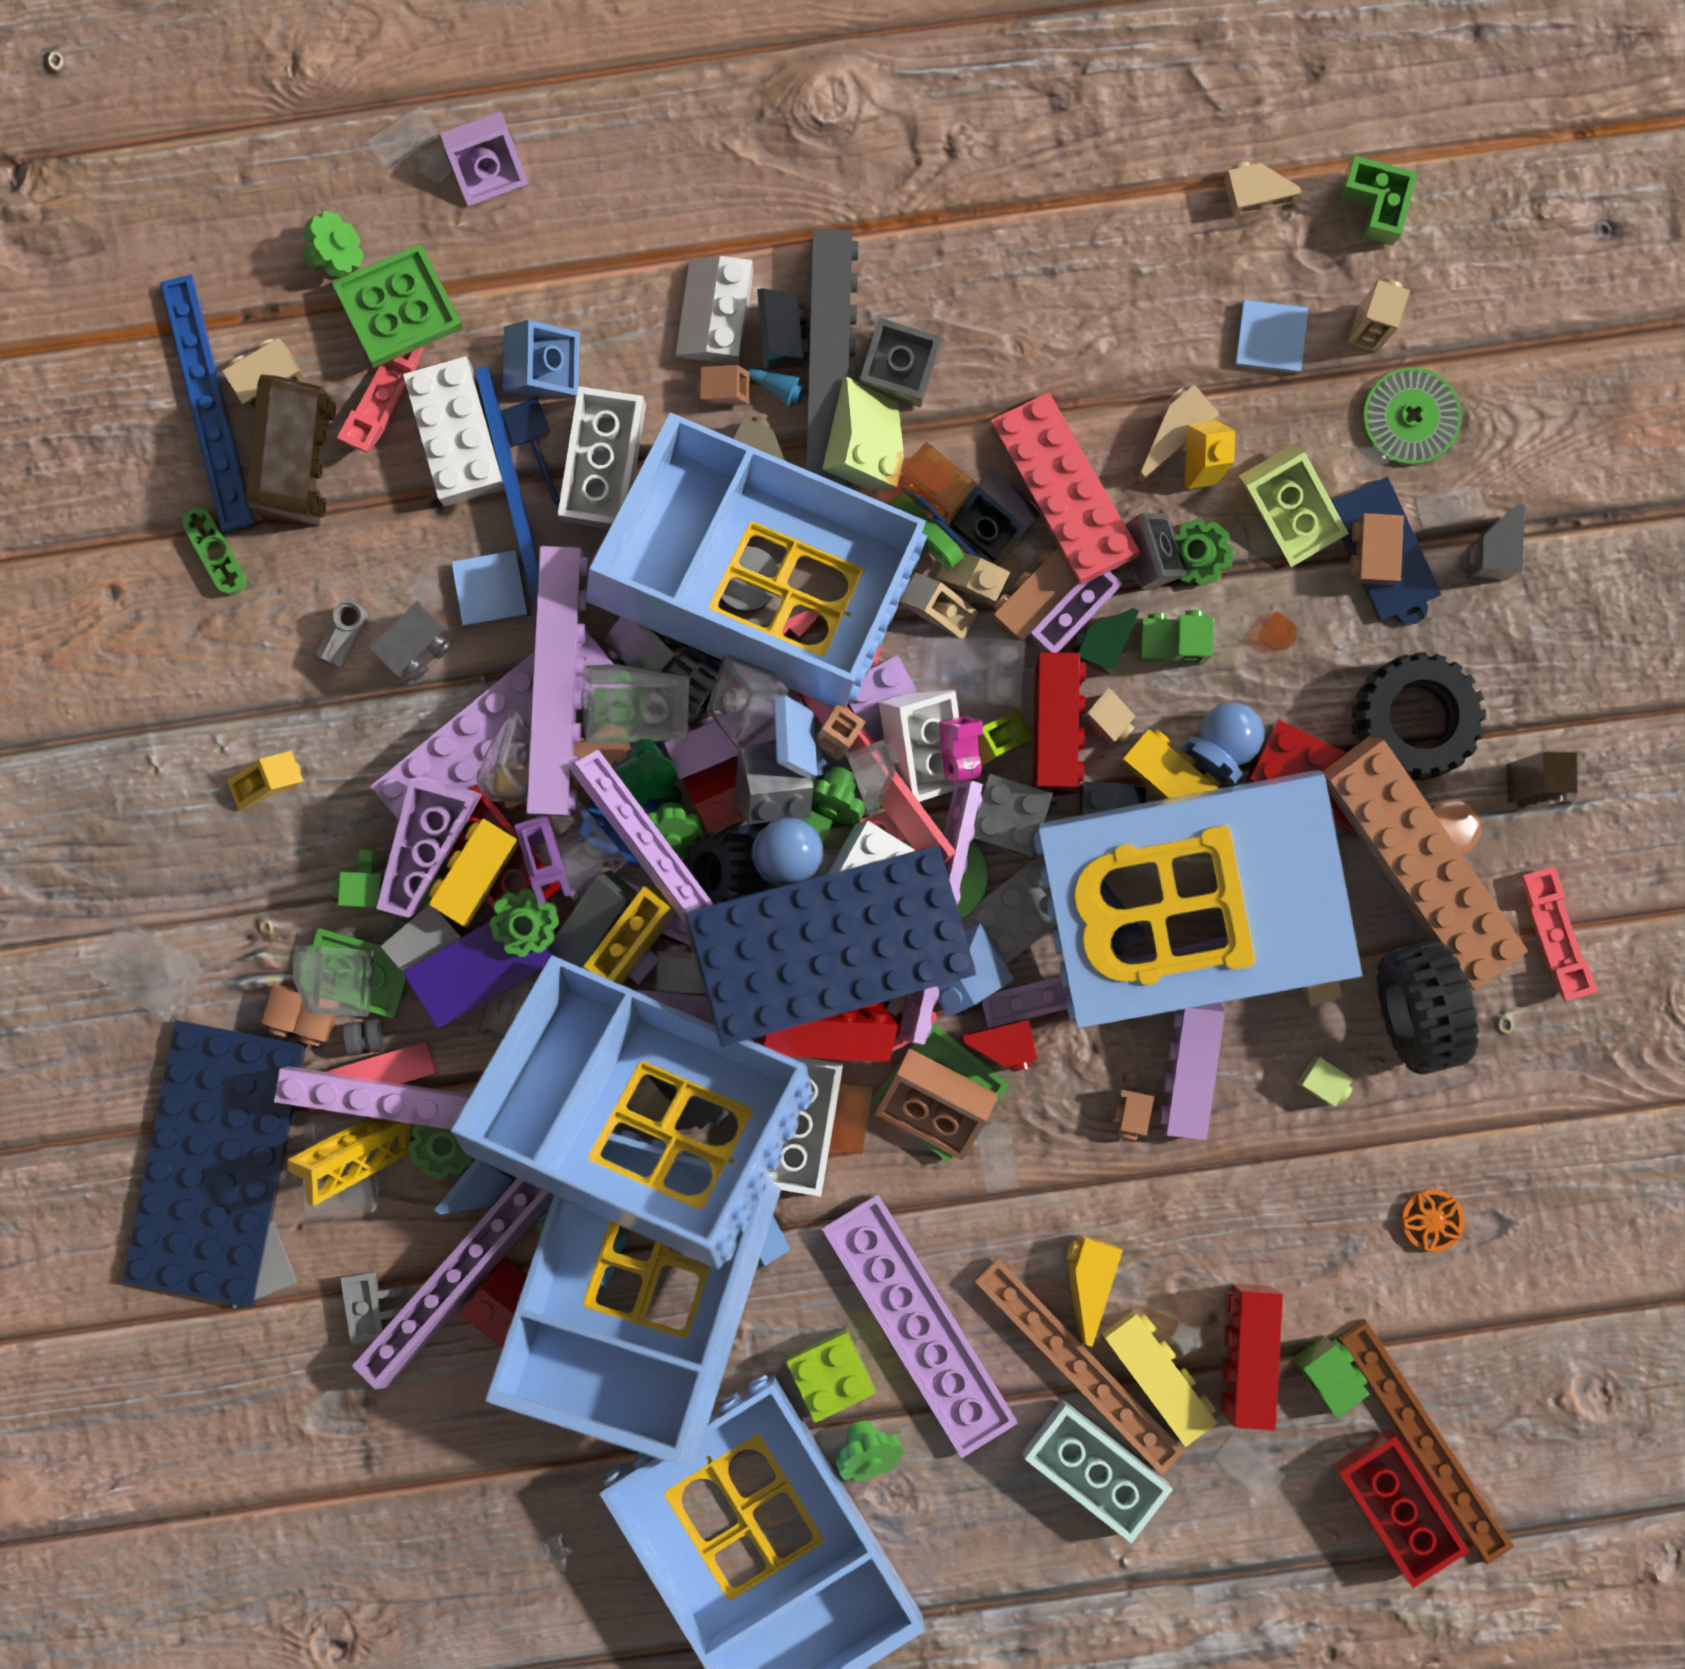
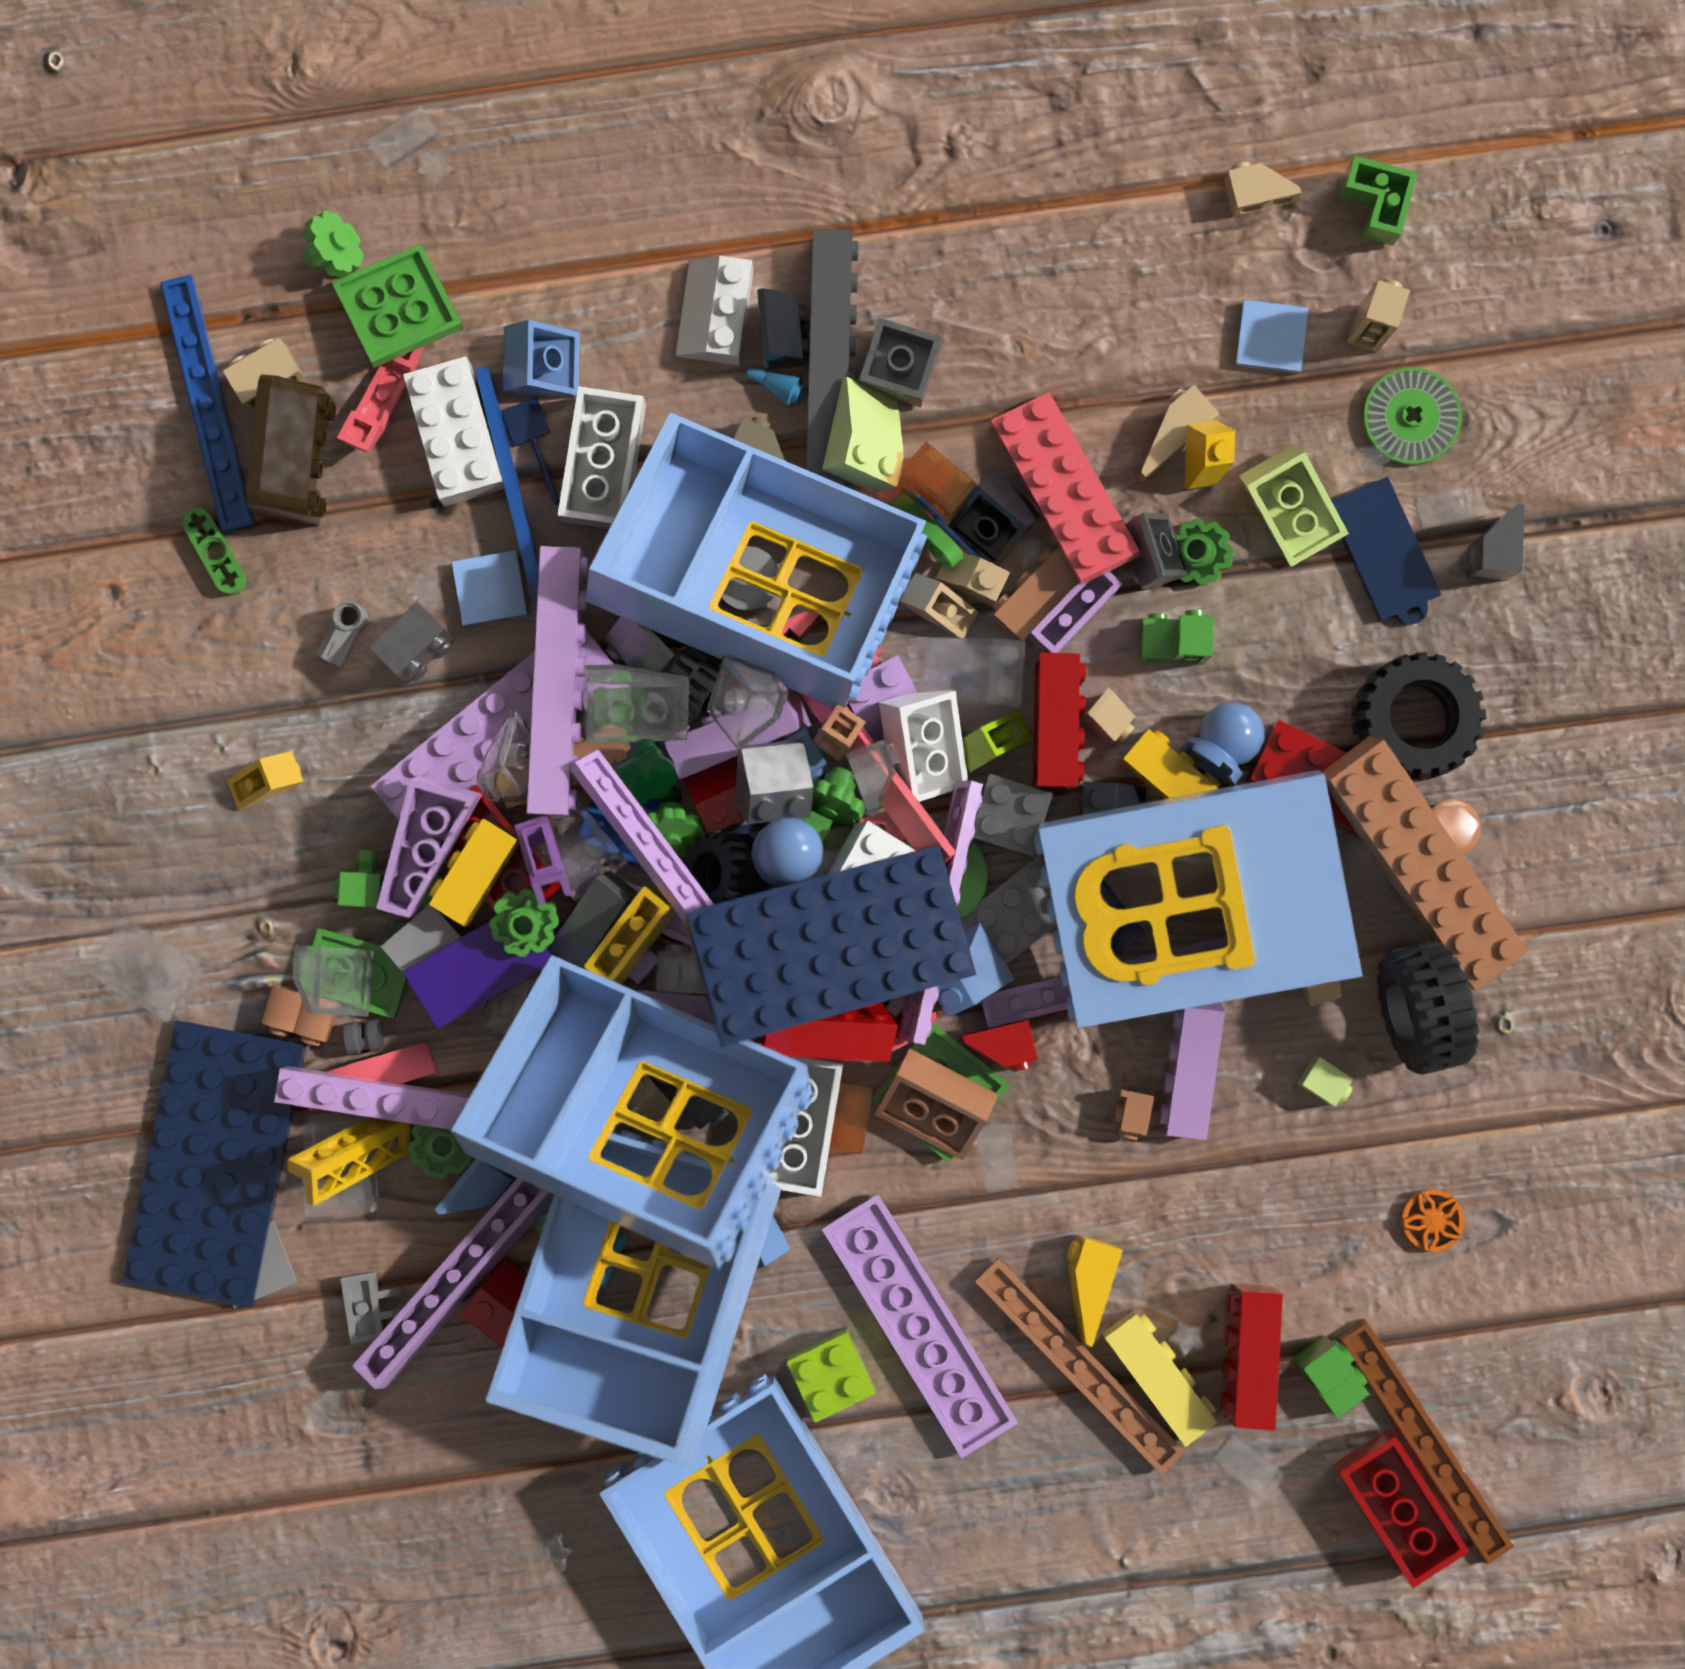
lavender slope [440,111,528,206] -> none
nougat brick [697,365,749,407] -> none
light blue tile [774,695,817,778] -> none
bright green plant [836,1421,904,1482] -> none
dark pink leg [939,717,983,783] -> none
light aqua brick [1022,1399,1173,1544] -> none
dark green slope [1072,608,1139,675] -> none
clear orange tile [1256,611,1297,651] -> none
nougat brick [1350,513,1404,586] -> none
dark brown wedge [1507,752,1578,809] -> none
coral slope [1522,866,1598,1002] -> none

